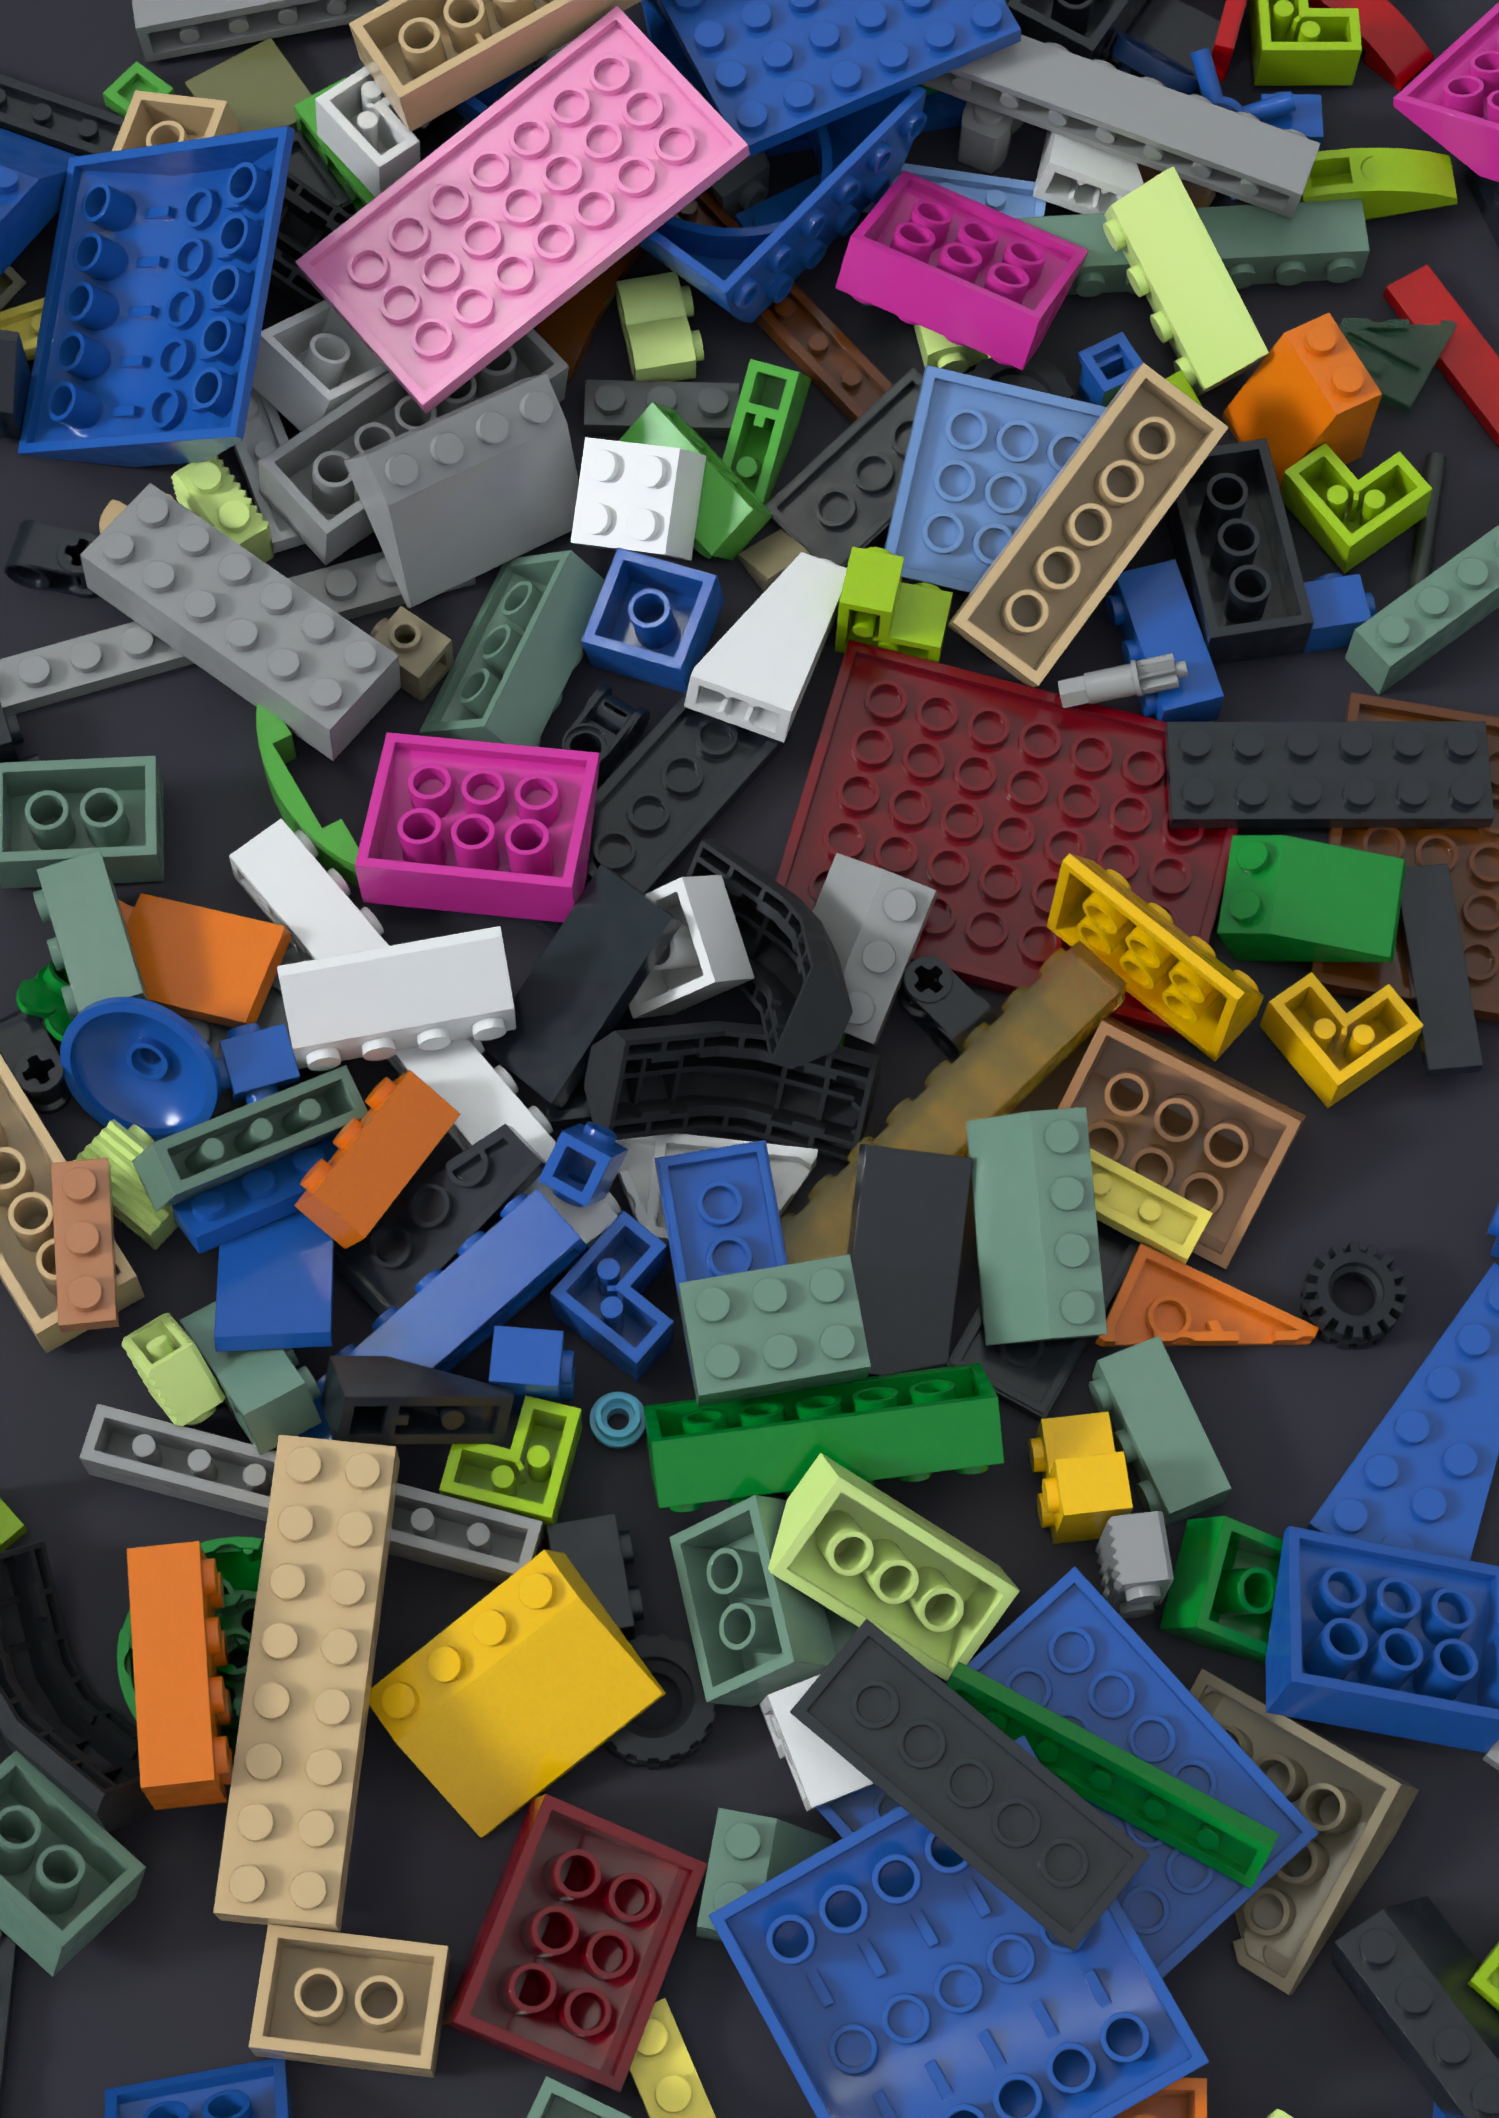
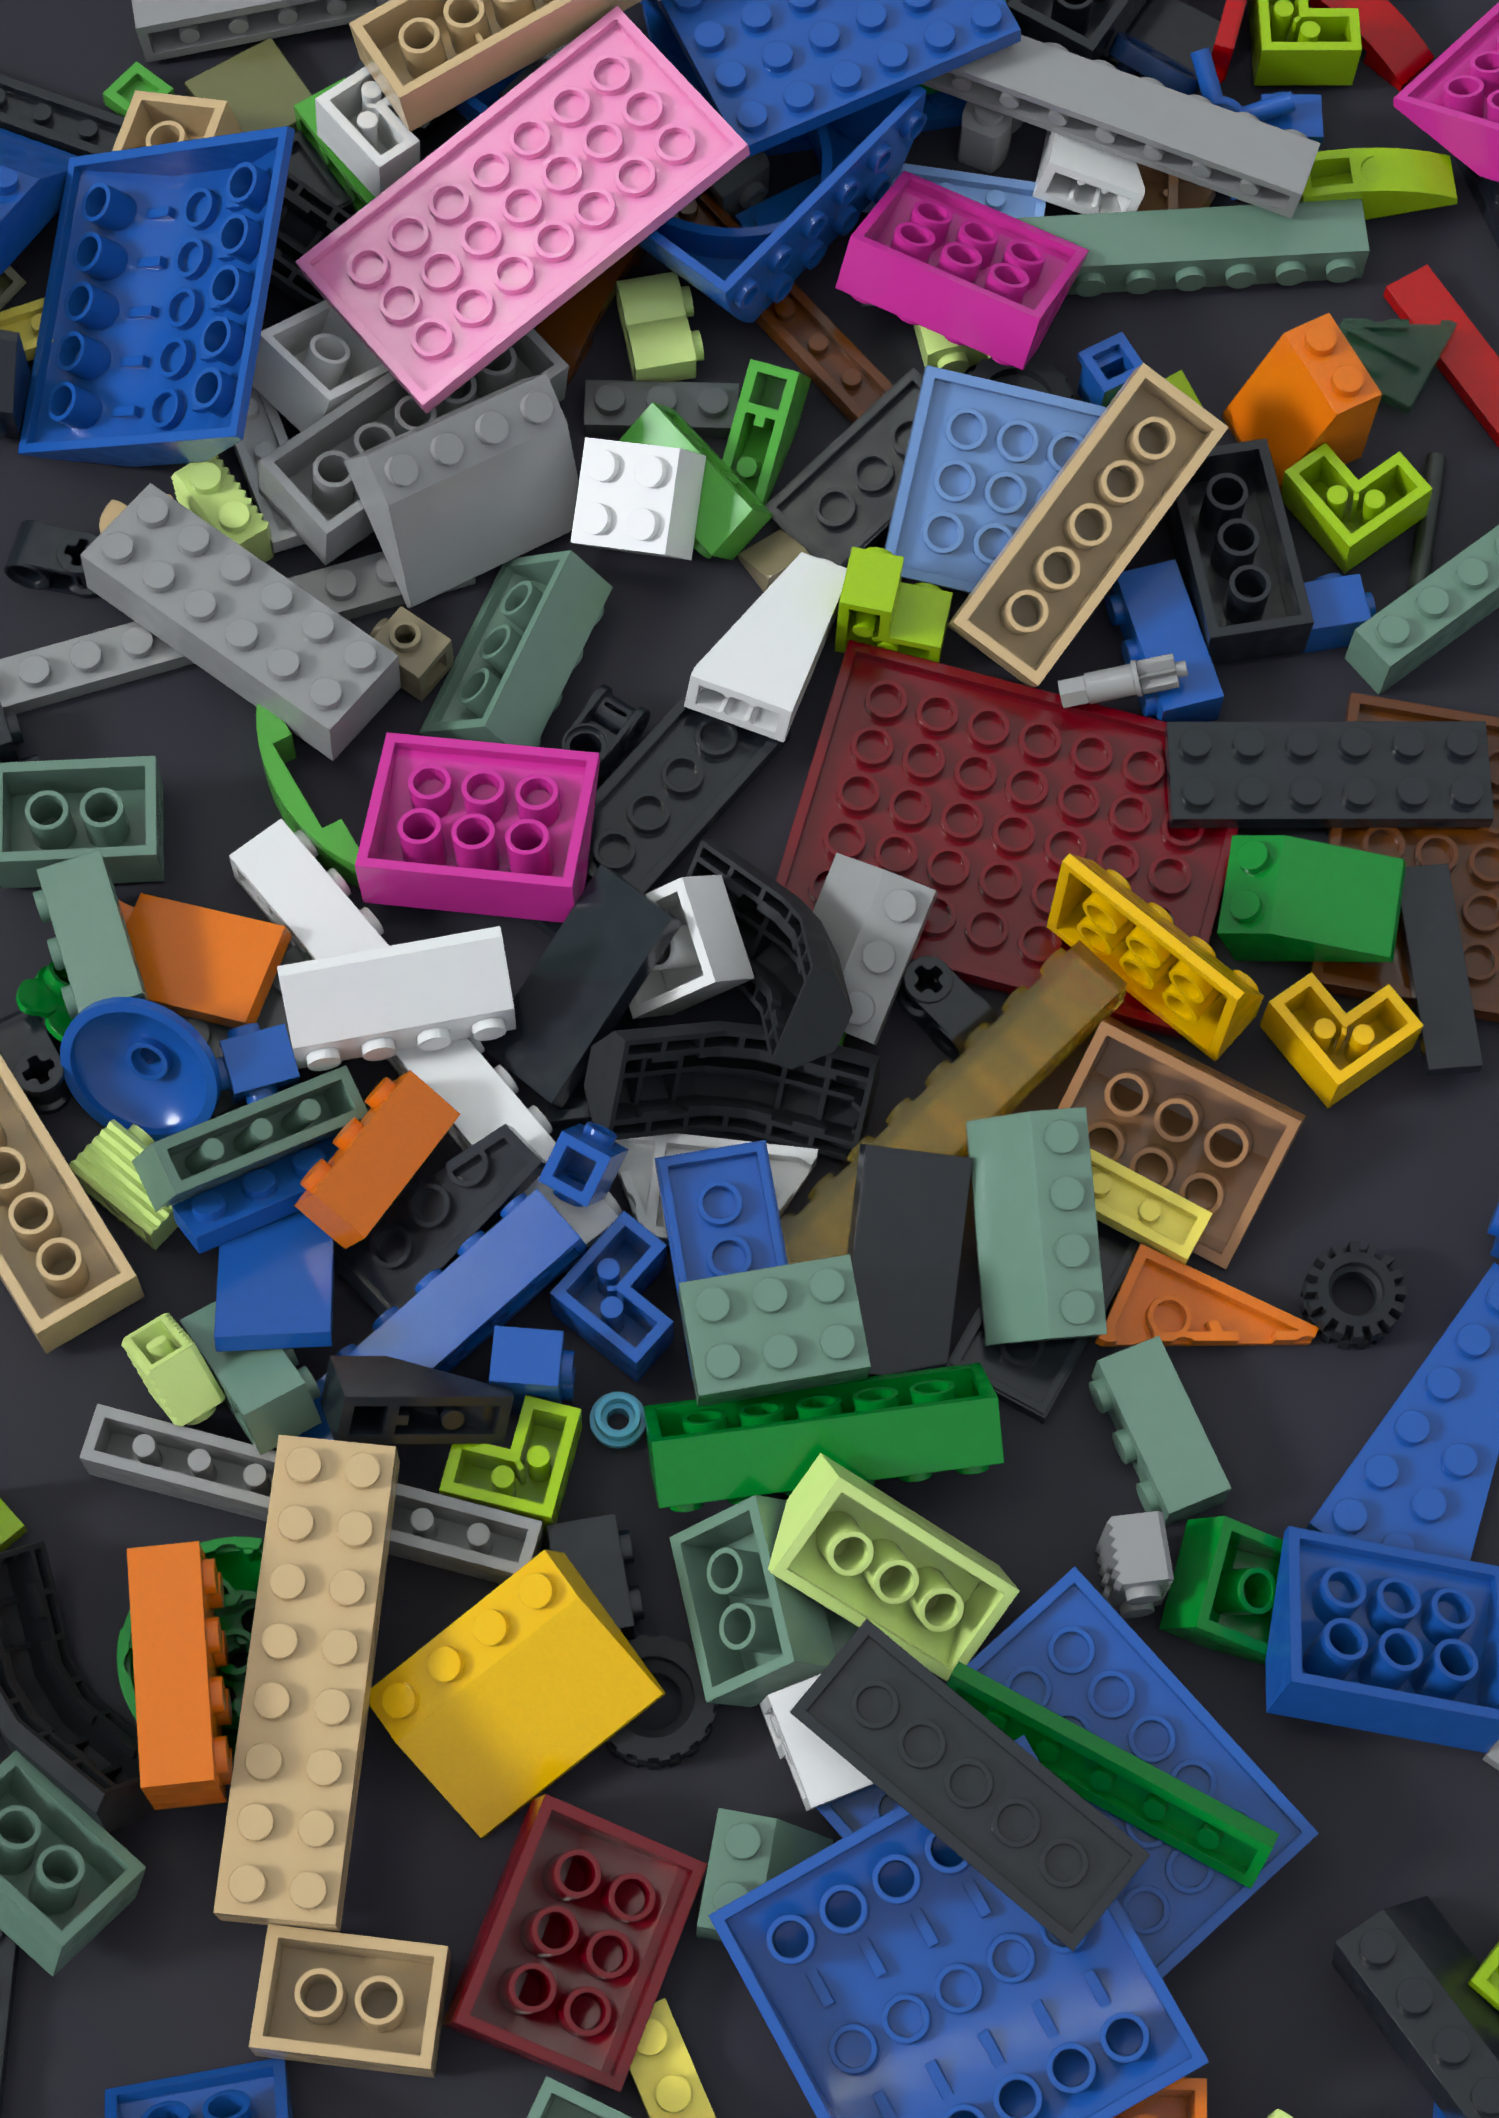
nougat plate [51,1158,119,1332] -> none
blue brick [581,547,724,693] -> none
yellow brick [1028,1412,1133,1544] -> none
yellowish green slope [1103,166,1269,397] -> none
dark tan slope [1190,1668,1419,1995] -> none

